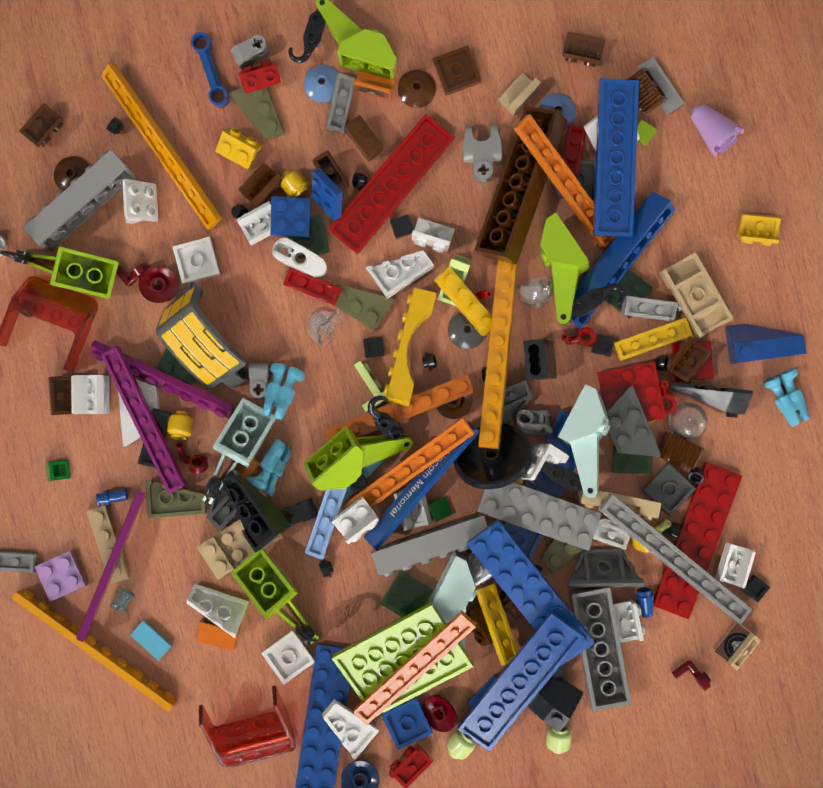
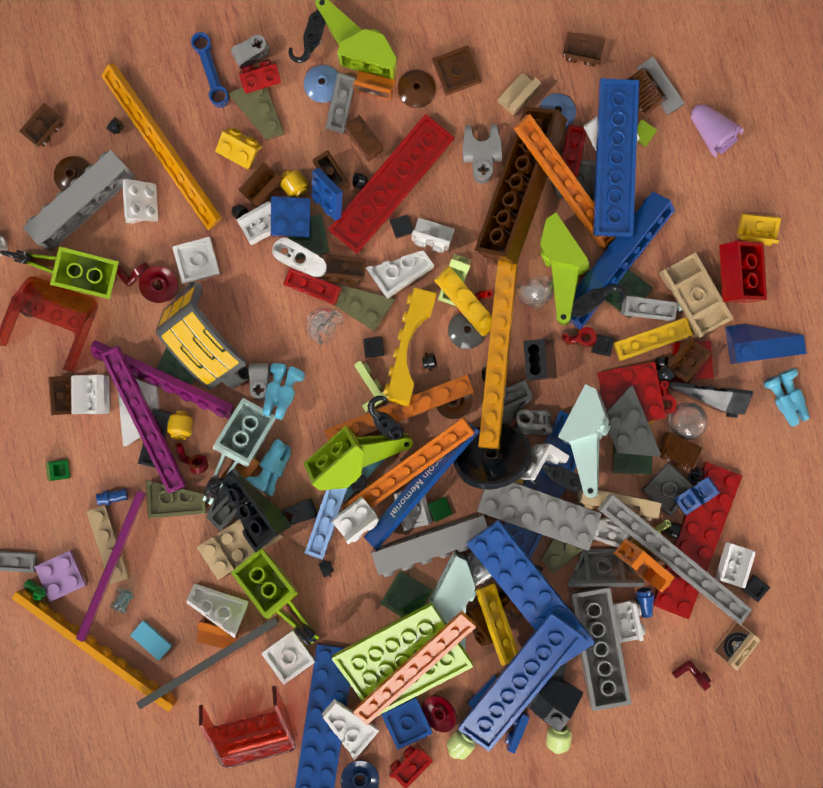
none -> green arm [23,579,47,600]
none -> dark grey tile [136,617,279,709]
none -> reddish brown bracket [325,255,366,285]
none -> blue plate [505,711,530,754]
none -> orange panel [614,538,675,592]
none -> black hinge [658,365,675,381]
none -> blue slope [674,477,721,515]
none -> red brick [719,241,767,303]

